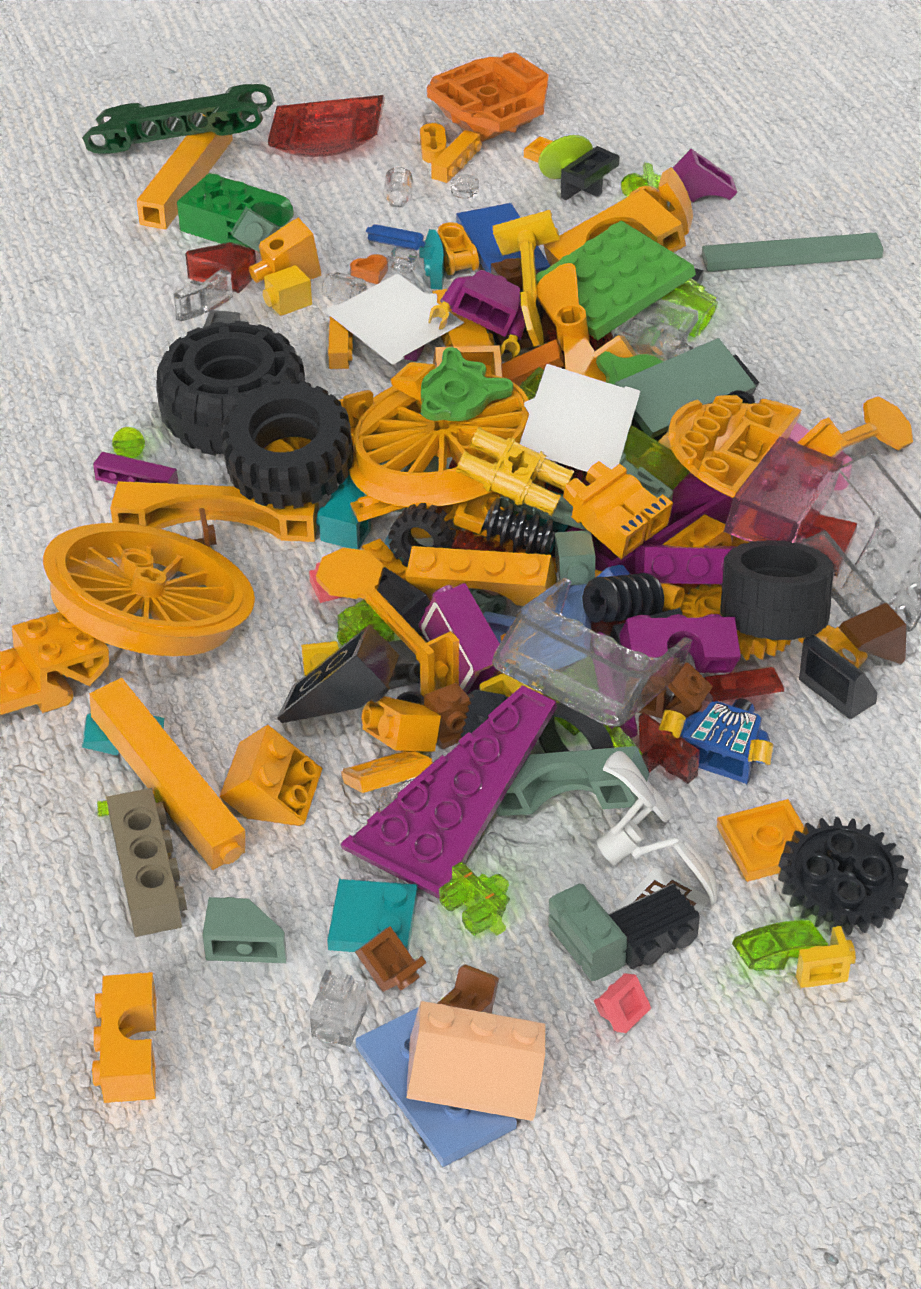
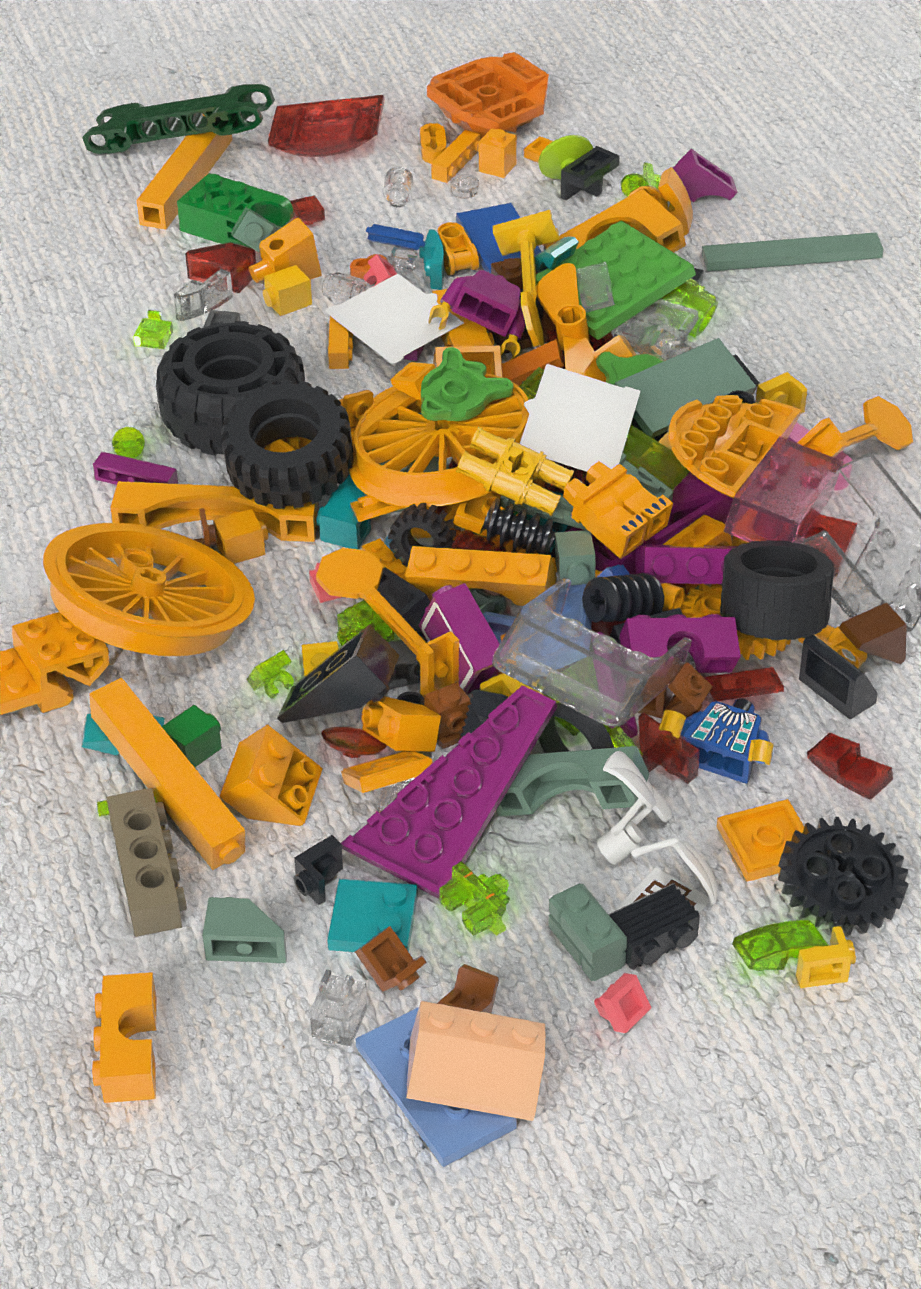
none -> clear neon green tile [133,310,173,349]
none -> green brick [162,705,222,767]
none -> light orange brick [213,509,269,564]
none -> clear neon green tile [246,650,294,699]
none -> clear red plate [290,195,325,225]
none -> black bracket [293,835,343,905]
none -> clear red piece [321,727,387,758]
none -> coral tile [364,254,397,287]
none -> light orange brick [479,129,517,178]
none -> teal slope [535,236,579,273]
none -> clear slope [576,262,615,313]
none -> yellow bracket [755,372,807,414]
none -> clear red slope [807,733,893,800]

